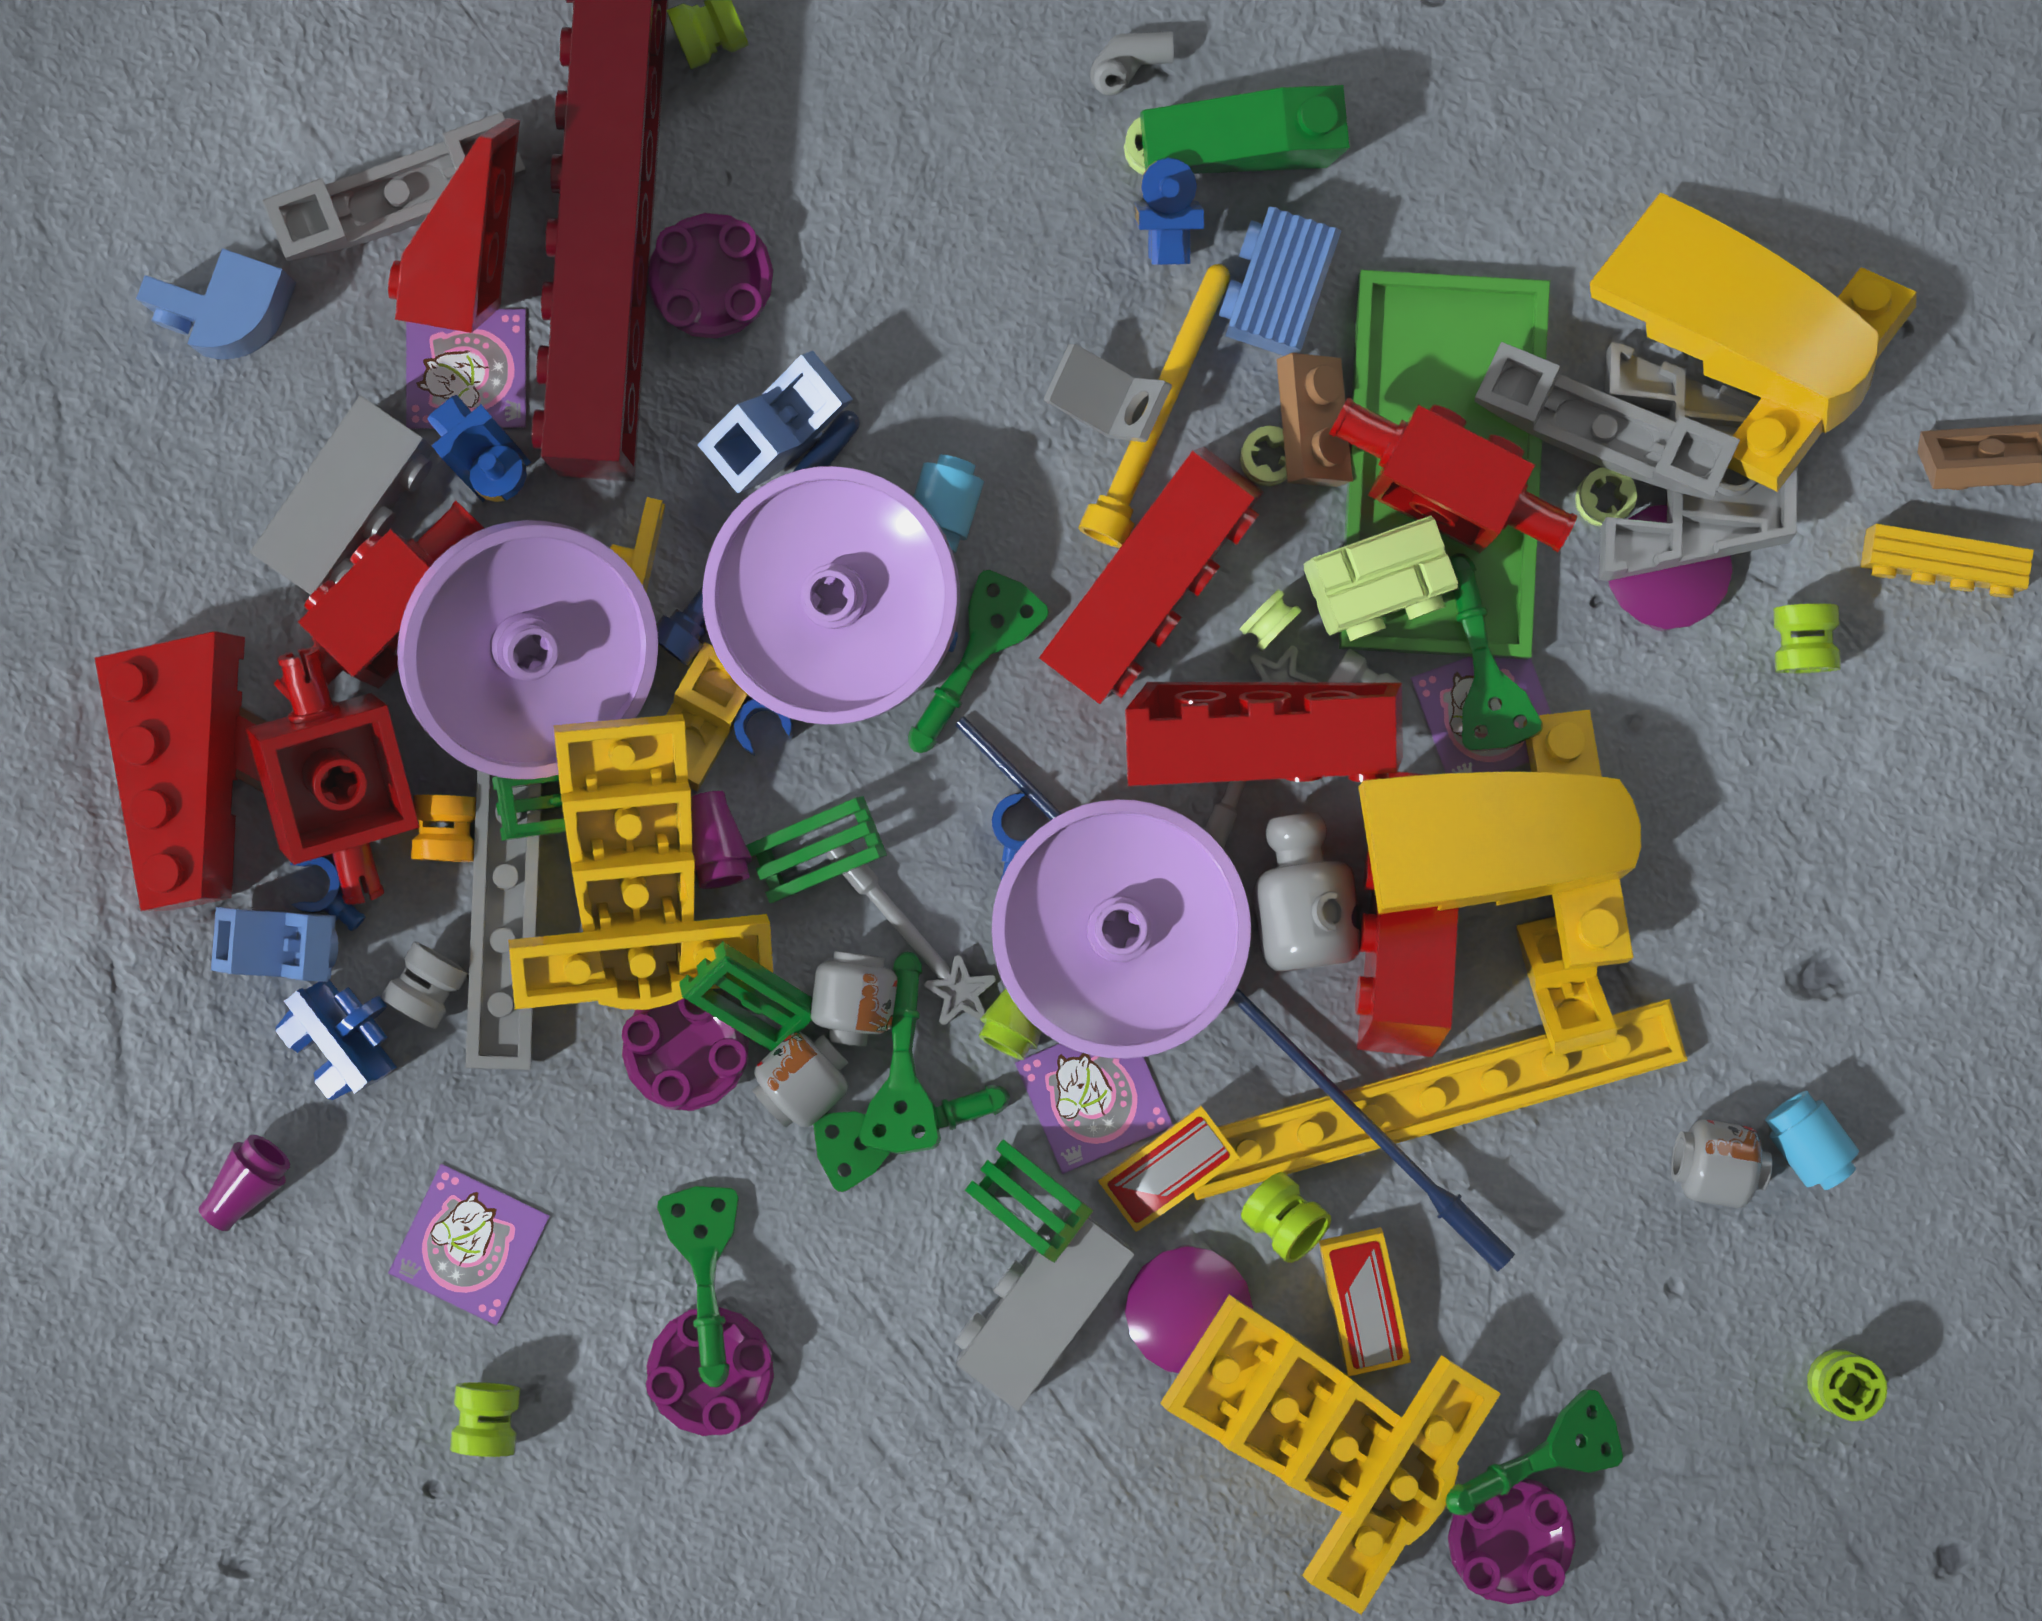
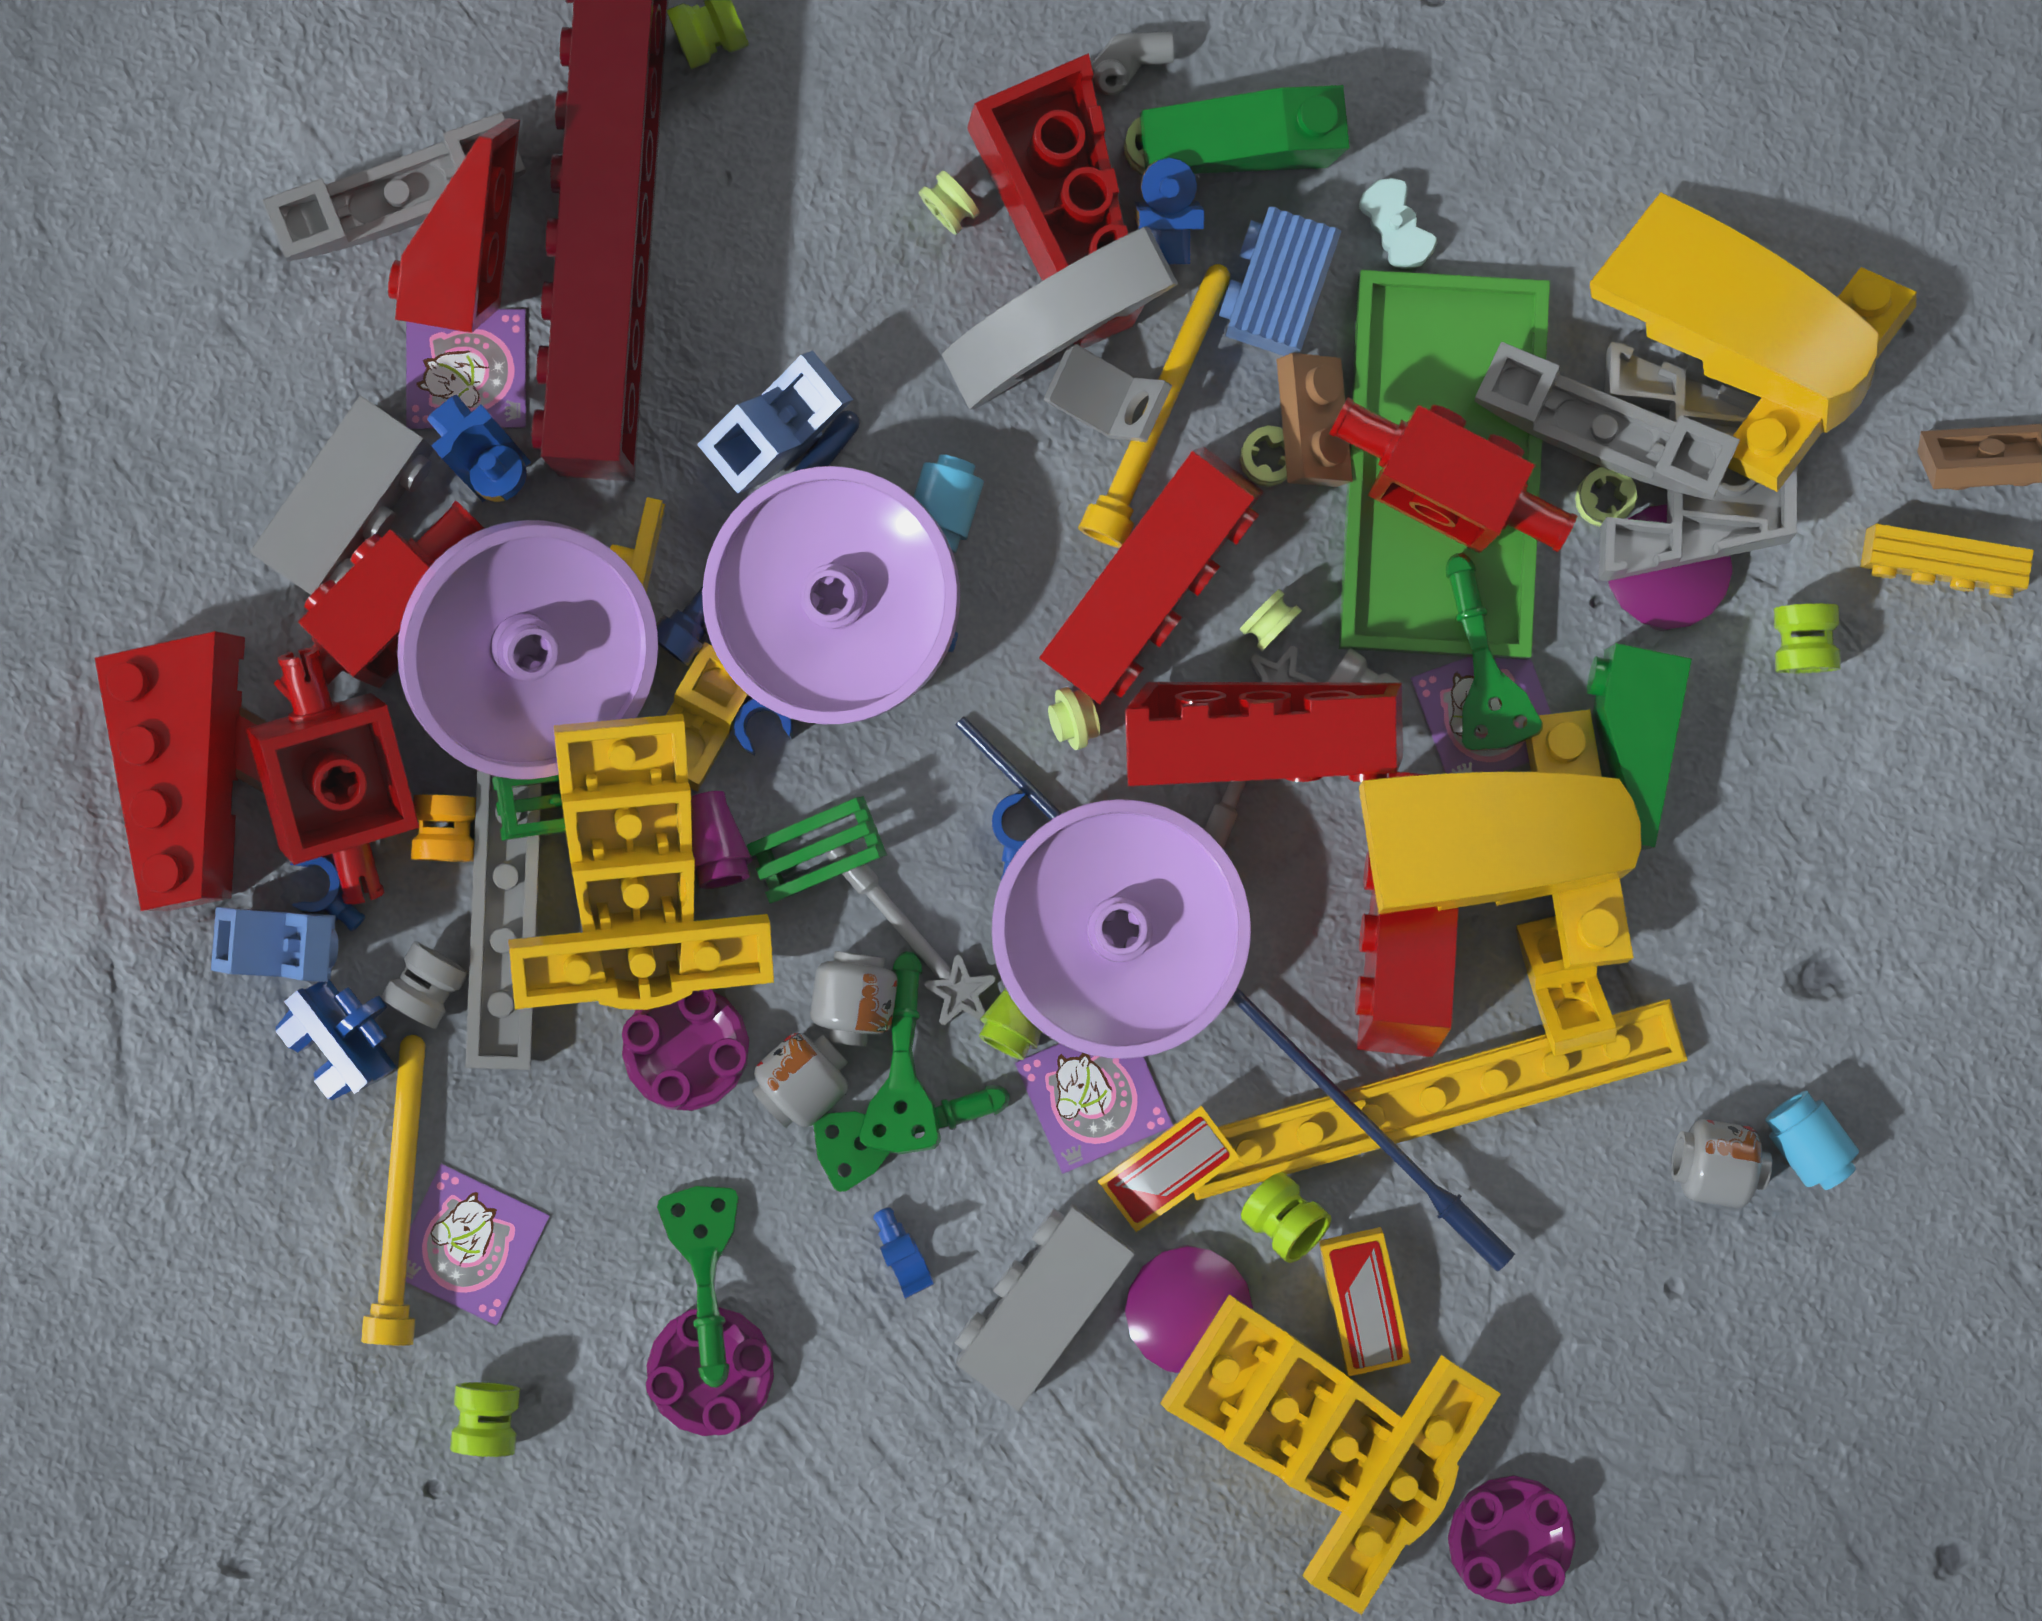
medium blue brick [136,248,296,359] -> none
magenta cone [198,1134,290,1231] -> none
magenta dish [648,213,774,339] -> none
green tile [679,942,812,1051] -> none
green piece [908,570,1049,753] -> none
green tile [965,1139,1094,1263] -> none
light grey piece [1253,813,1362,971] -> none
yellowish green brick [1303,515,1458,641] -> none
green piece [1446,1389,1623,1515] -> none
lime wheel [1807,1349,1887,1421] -> none
none -> yellow piece [361,1035,426,1346]
none -> blue piece [873,1207,934,1299]
none -> yellowish green bush [918,171,979,235]
none -> light grey slope [942,227,1178,410]
none -> red wedge [967,53,1144,348]
none -> yellowish green plate [1048,687,1100,750]
none -> light aqua piece [1359,178,1437,270]
none -> green slope [1587,643,1692,850]

